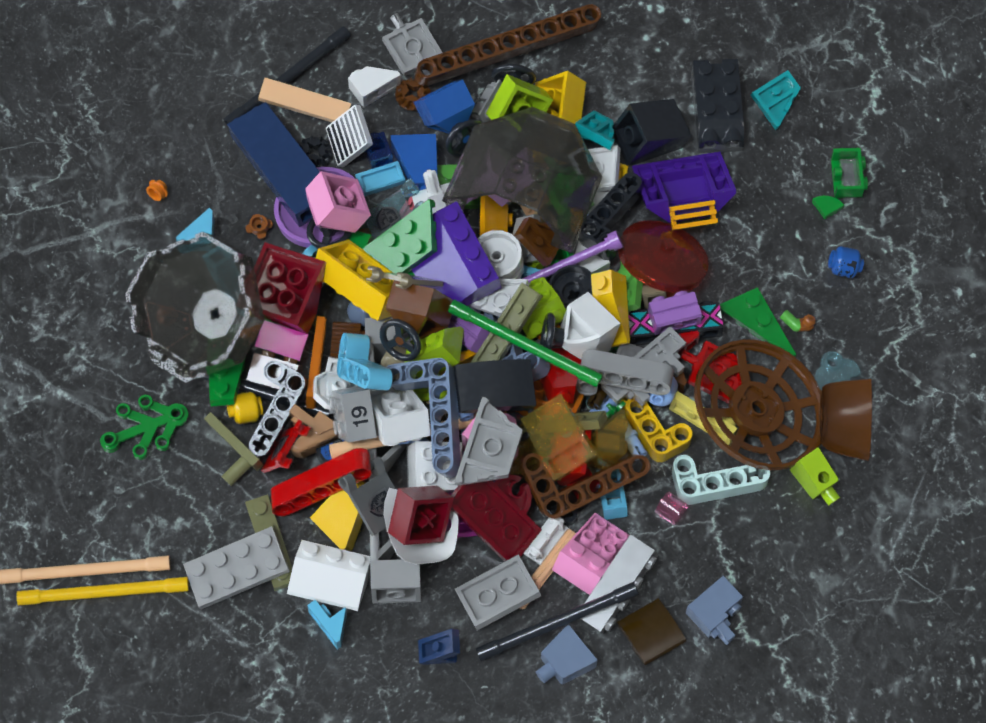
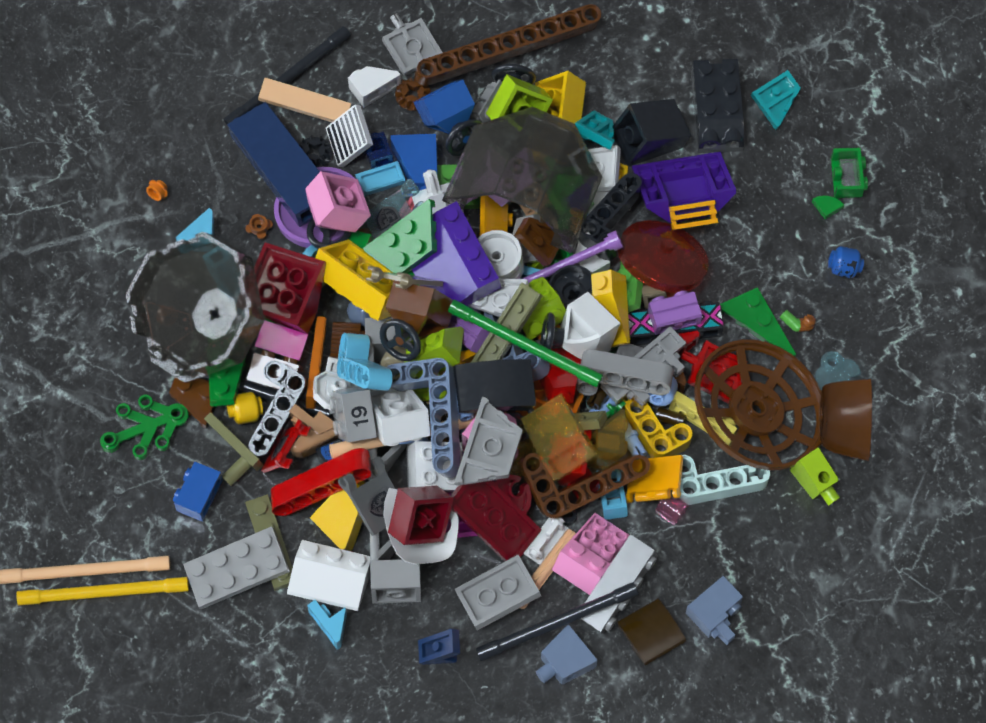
none -> reddish brown wing [169,372,215,429]
none -> blue brick [173,462,223,522]
none -> light orange piece [625,455,683,503]
none -> dark brown pin [656,407,686,426]

